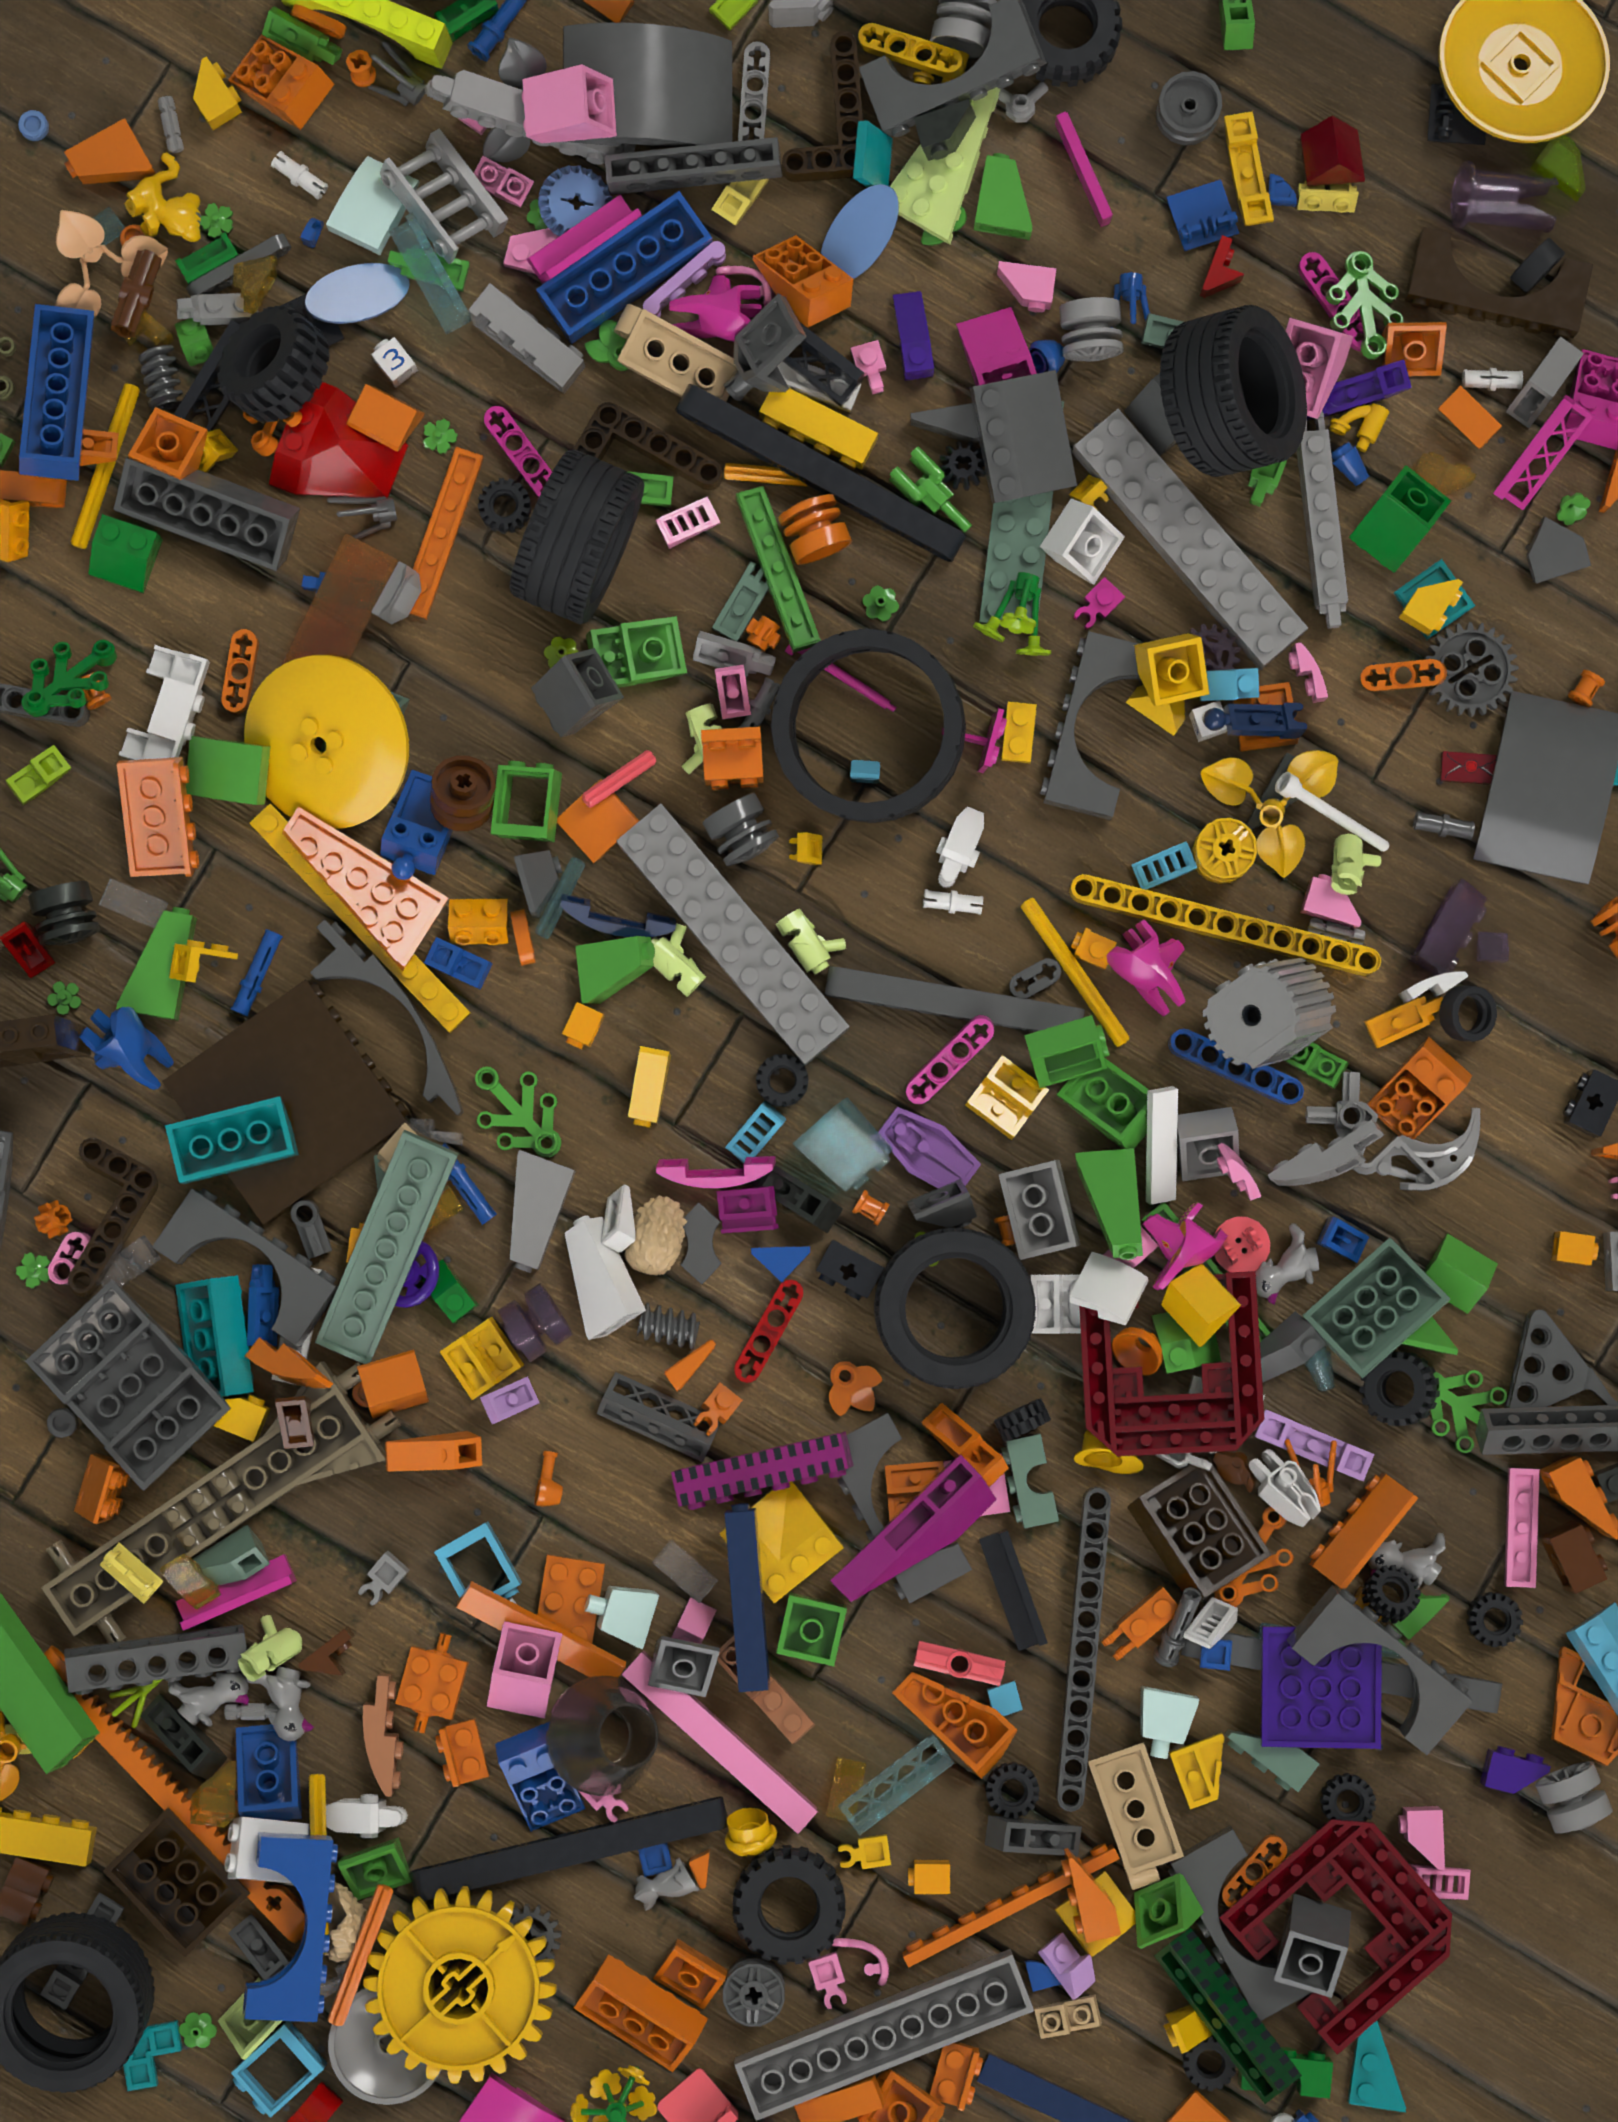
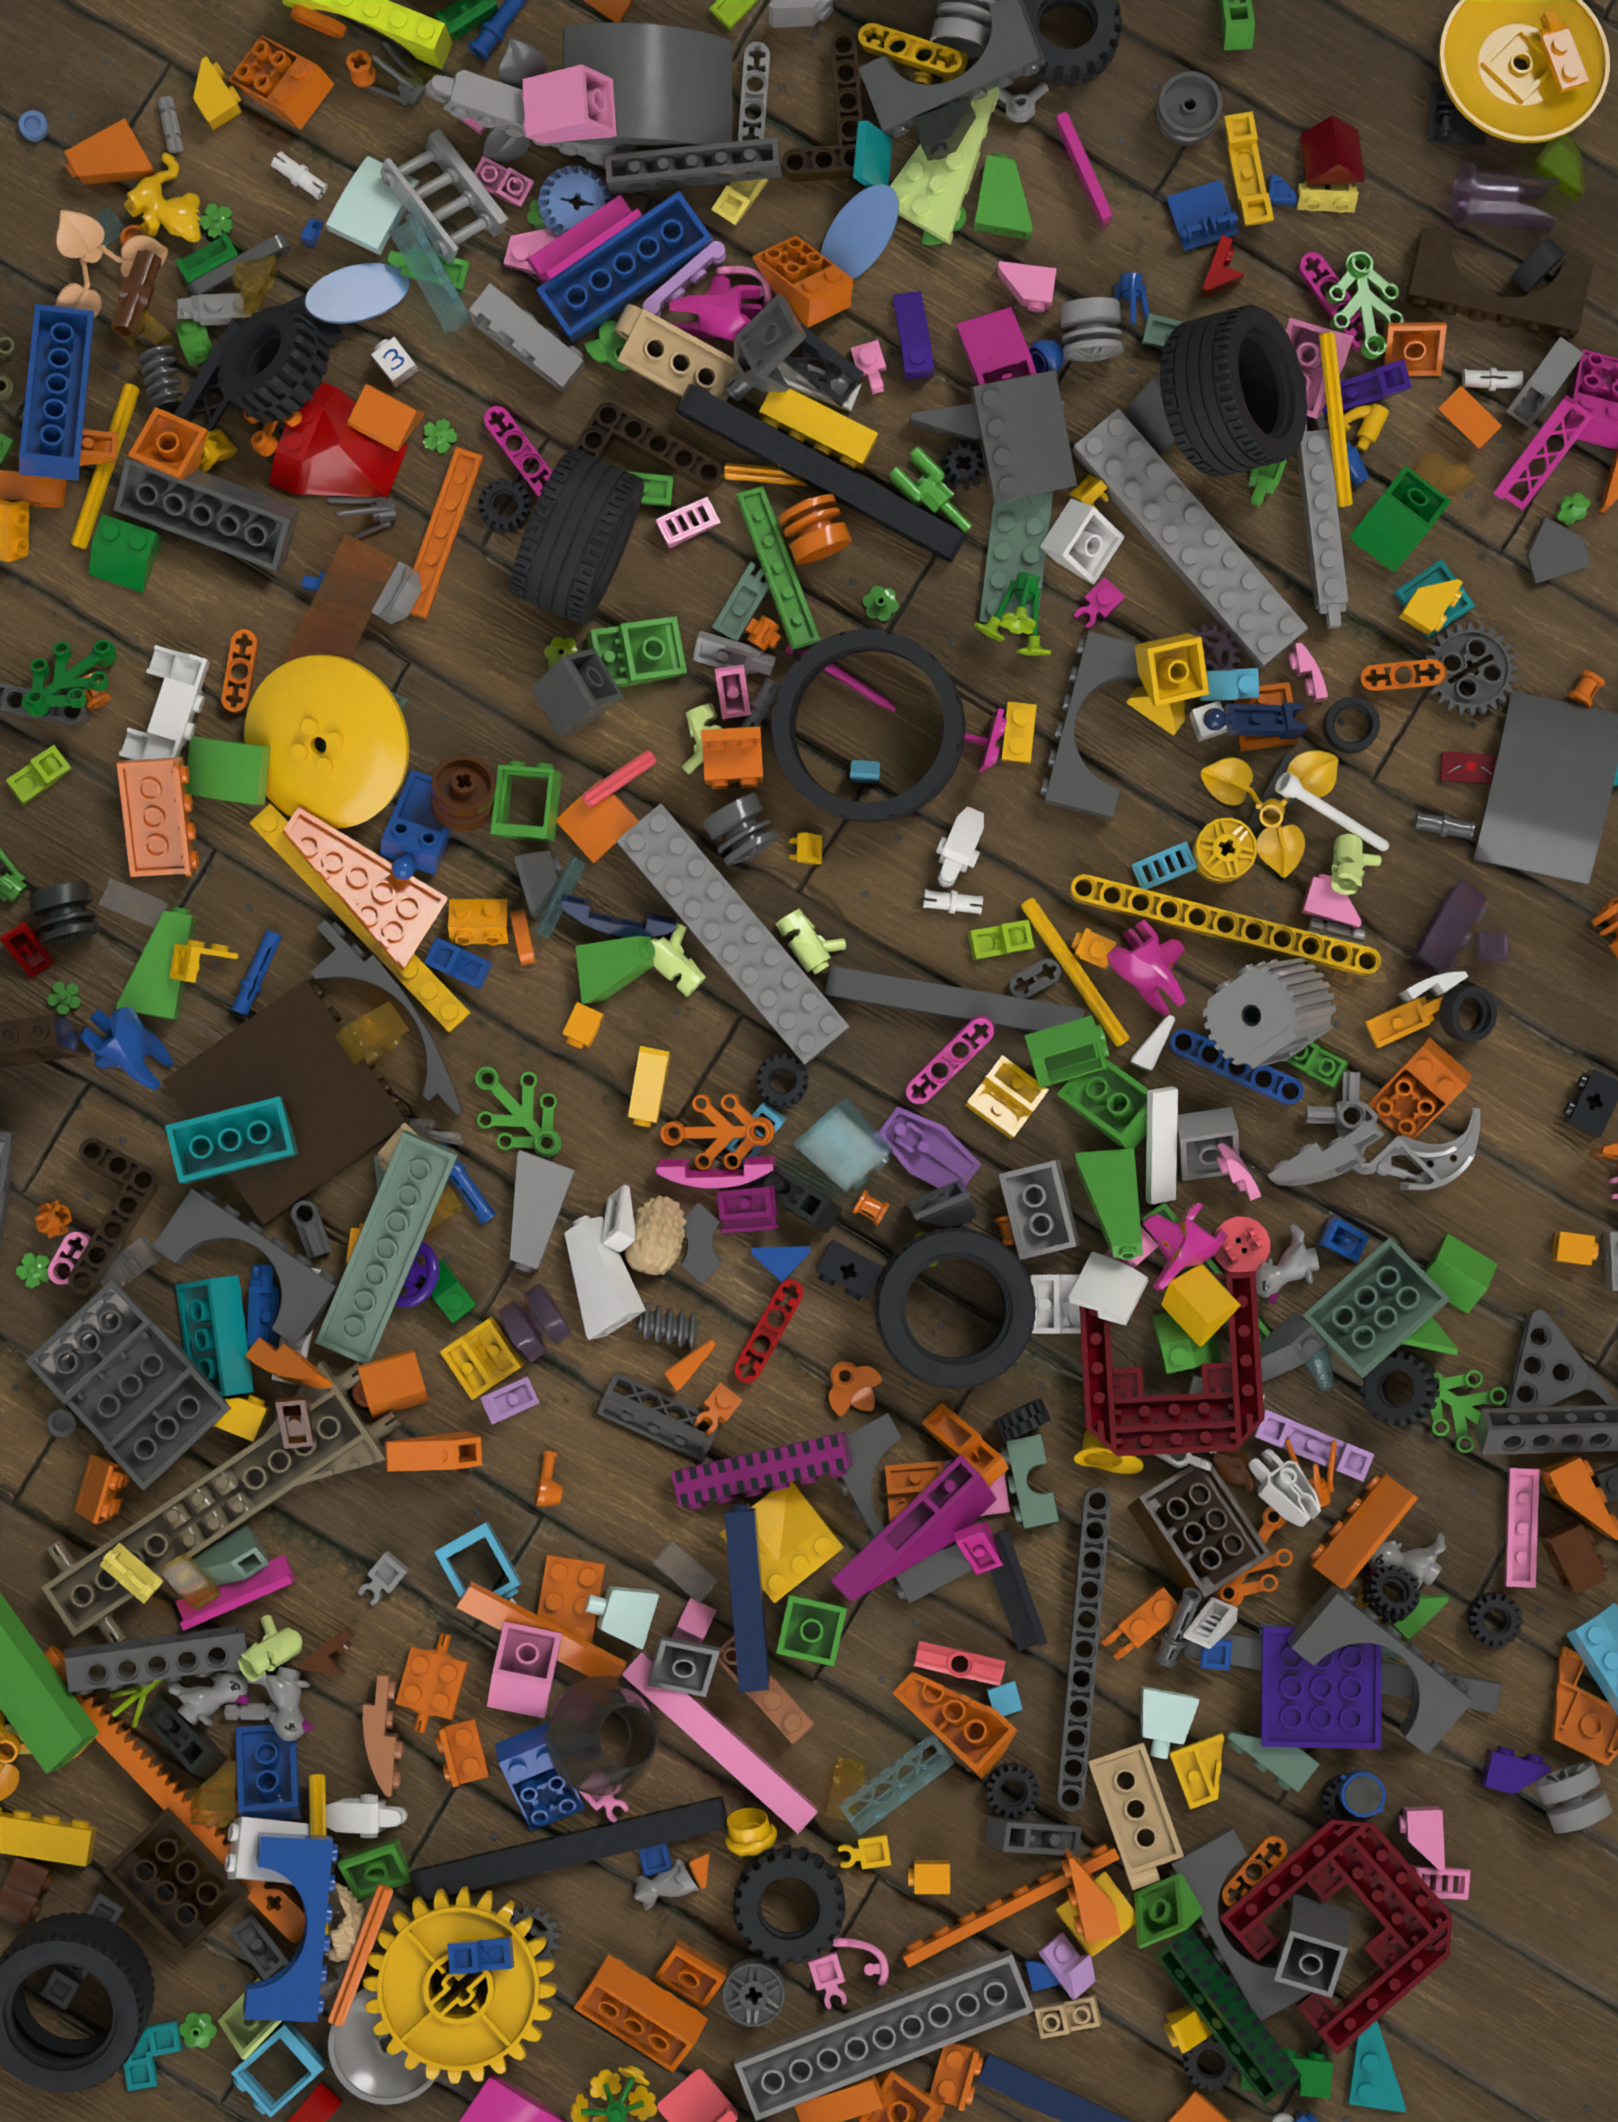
bright green hinge [262,6,343,65] -> none
orange piece [1112,1327,1163,1376] -> none
none -> clear yellow brick [335,1001,409,1065]
none -> blue slope [447,1937,514,1974]
none -> orange plant [661,1093,775,1170]
none -> dark pink slope [954,1522,1003,1575]
none -> lime slope [968,919,1034,961]
none -> white slope [1129,1015,1175,1072]
none -> yellow axle [1319,332,1353,507]
none -> black tyre [1322,696,1380,754]
none -> pearl dark grey piece [1338,1769,1386,1818]
none -> hinge [1539,9,1589,93]

